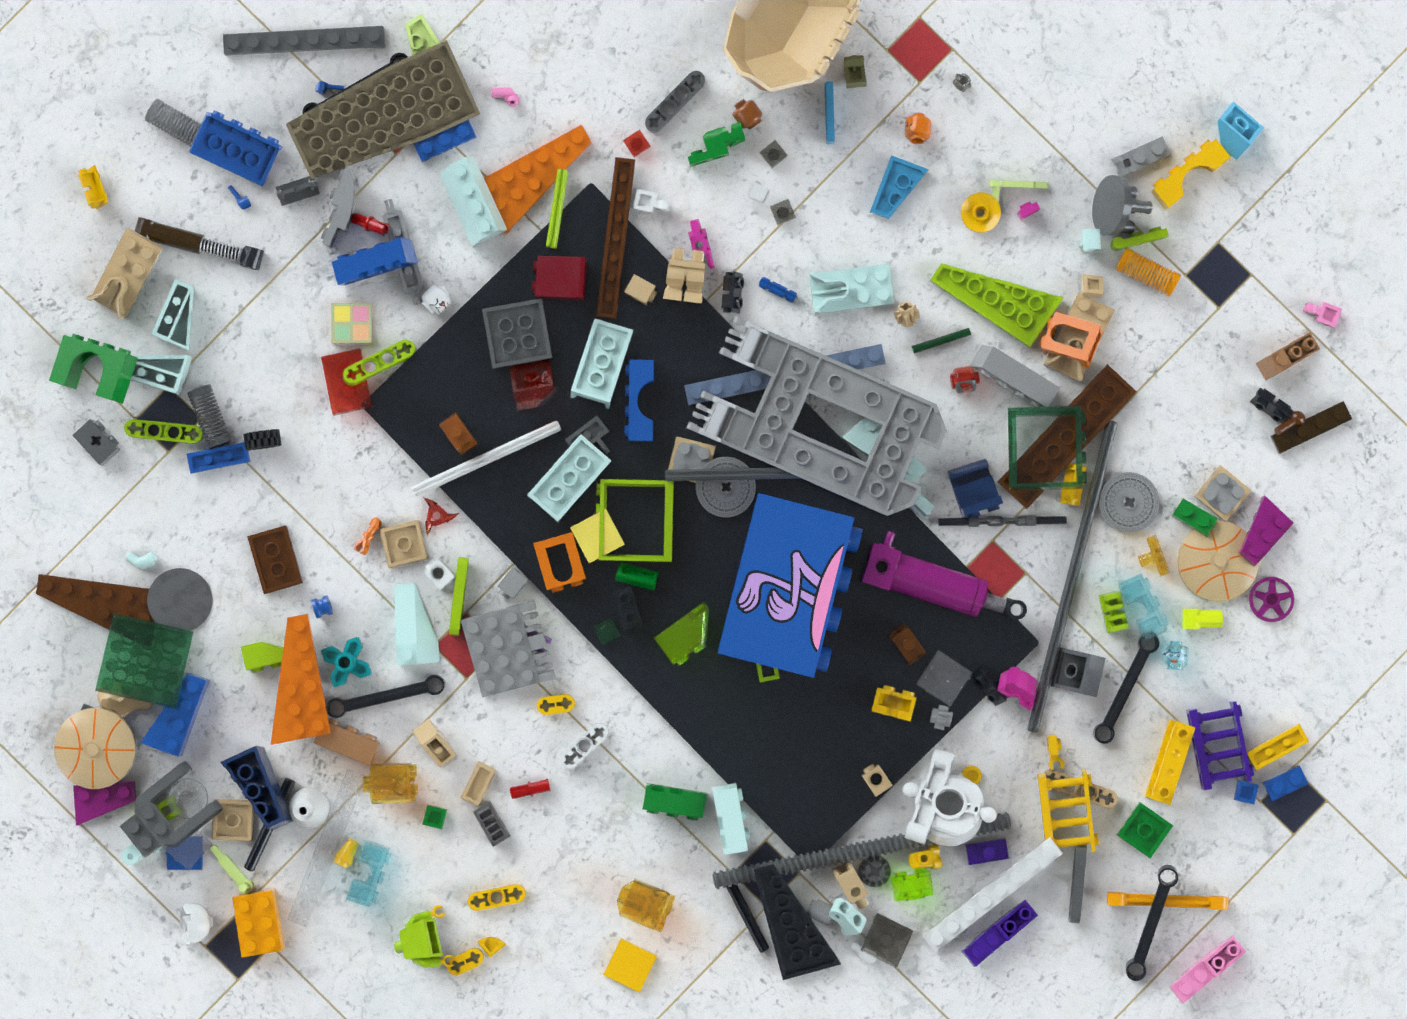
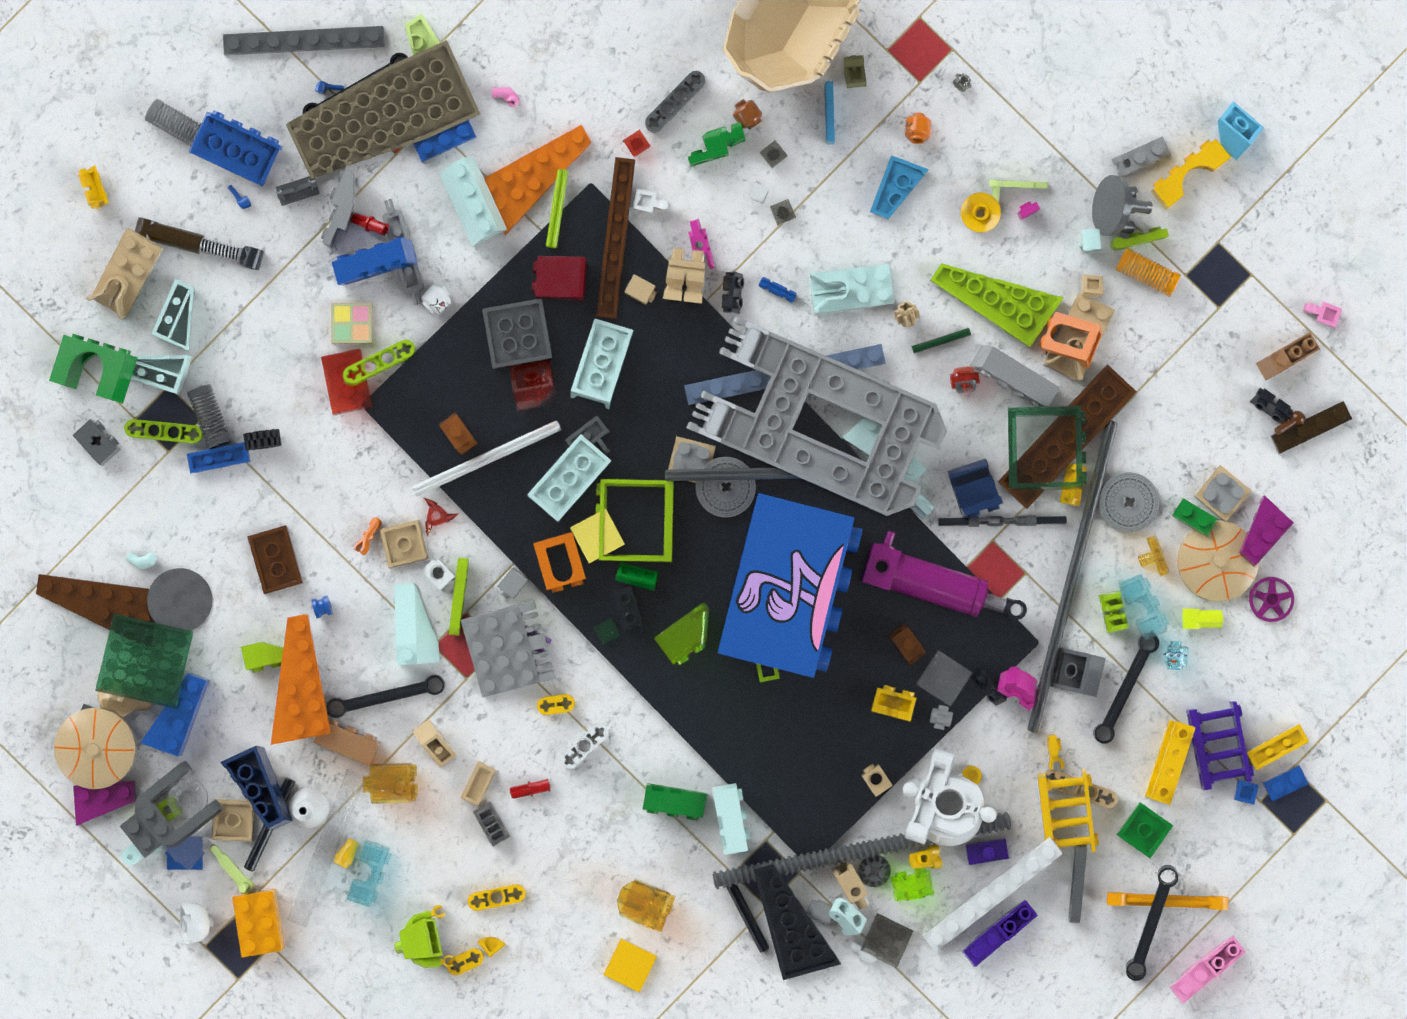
teal plant [321,637,372,687] -> none
green plate [422,805,447,830] -> none
blue arch [625,360,654,442] -> none

